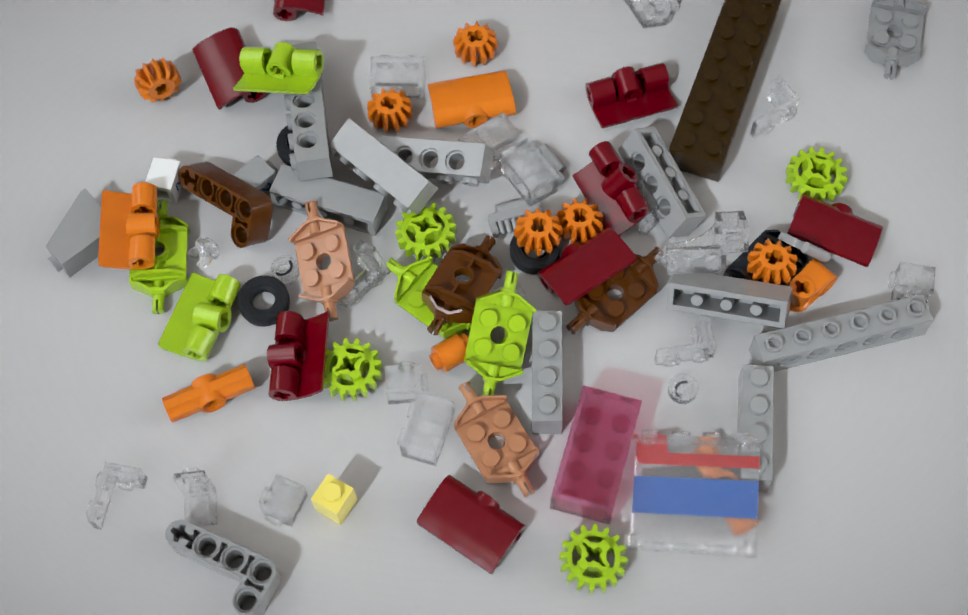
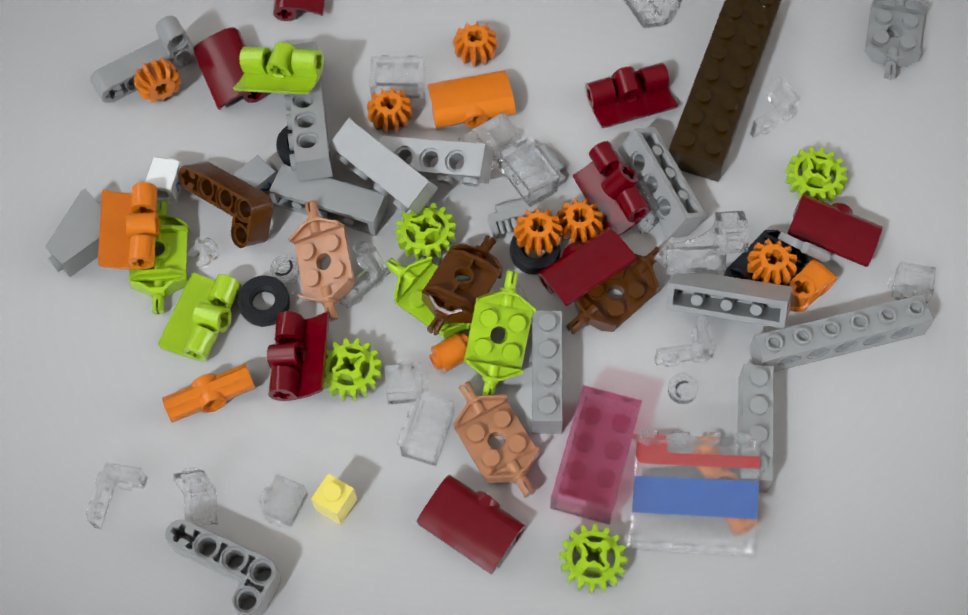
none -> light grey beam [90,16,195,103]

